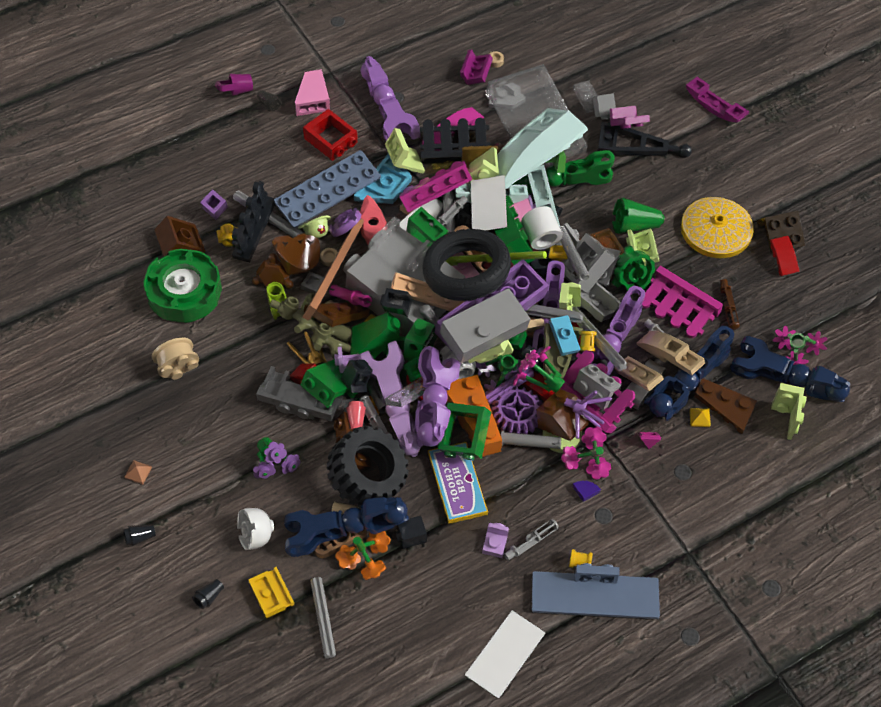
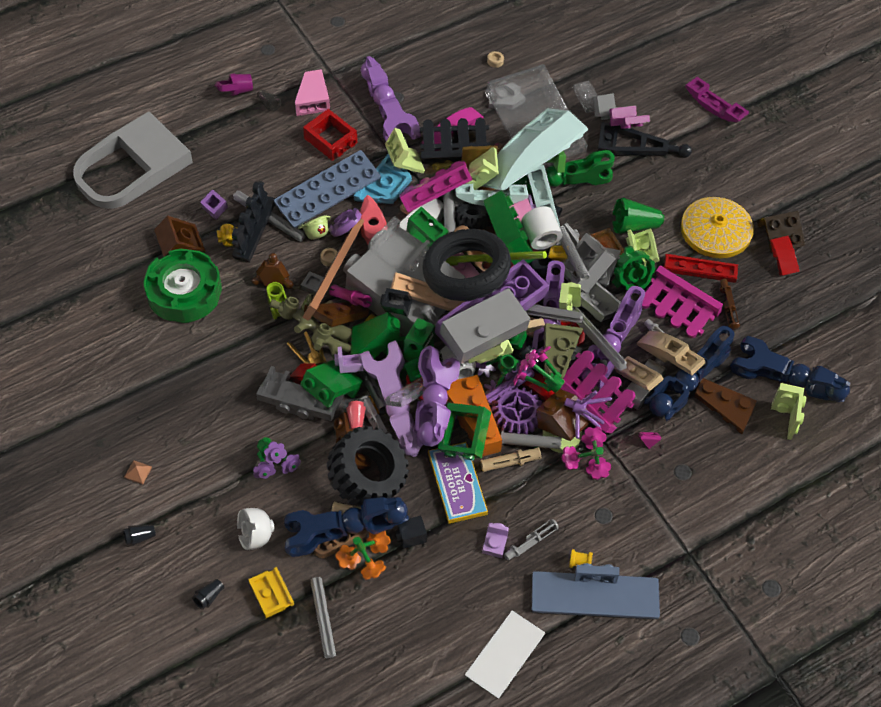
tan wheel [152,338,199,380] -> none
reddish brown piece [272,234,320,275] -> none
black window [341,359,373,393] -> none
light grey piece [432,196,468,226] -> none
magenta bracket [460,50,493,85] -> none
white sticker [471,175,507,230] -> none
medium azure plate [549,315,581,356] -> none
dark purple tile [572,481,601,502] -> none
light grey bracket [573,364,621,410] -> none
yellow bush [579,331,597,352] -> none
yellow slope [689,408,711,427] -> none
dark pink plant [772,326,827,365] -> none
none -> light grey window [73,111,193,209]
none -> tan pin [480,447,541,472]
none -> red tile [663,254,738,283]

